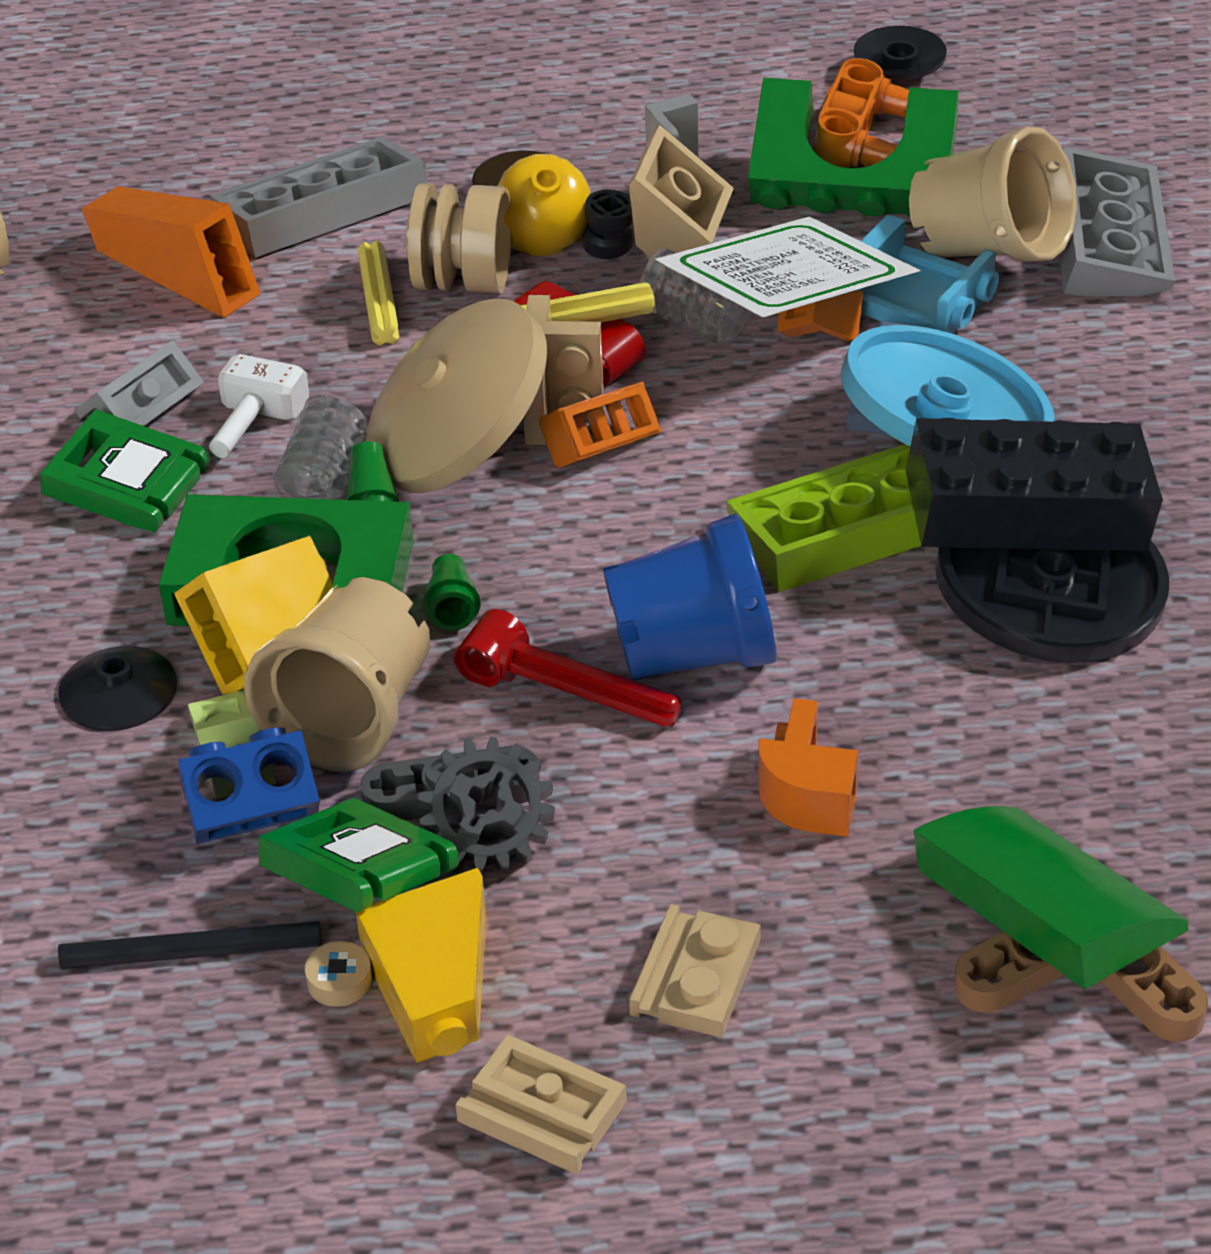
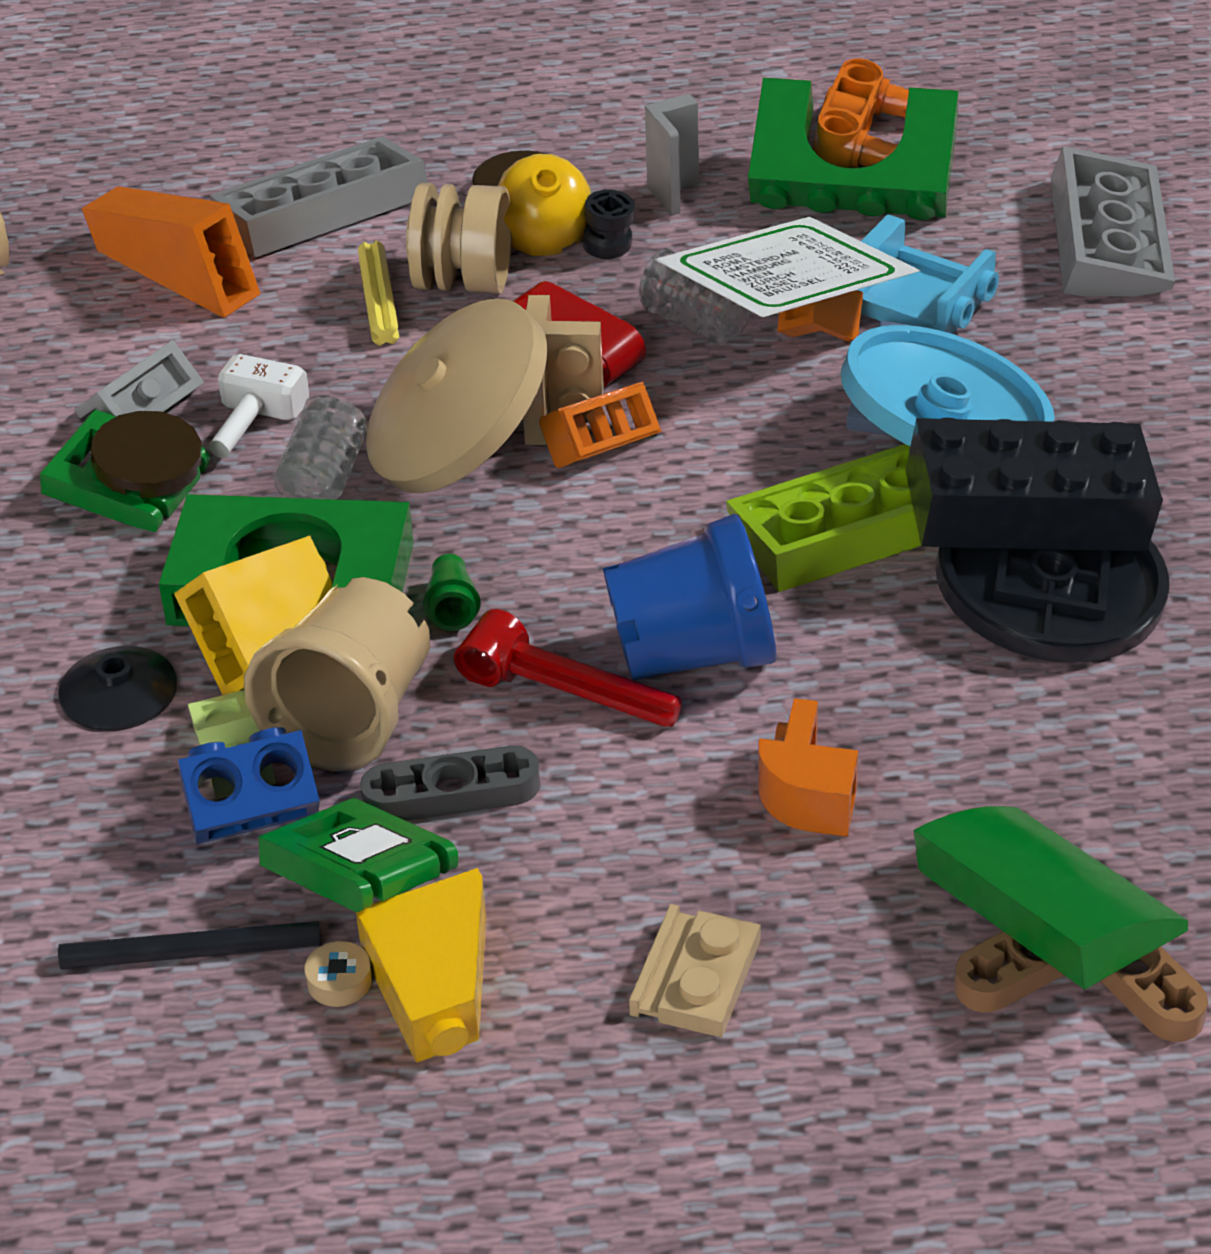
green cone [345,441,400,502] -> none
dark grey gear [418,737,555,876] -> none
tan plate [455,1034,627,1175] -> none
light yellow axle [521,282,655,322] -> none
tan slope [629,125,734,277] -> none
black dish [854,26,947,80] -> none
tan piece [909,127,1077,261] -> none
none -> dark brown tile [91,411,202,498]

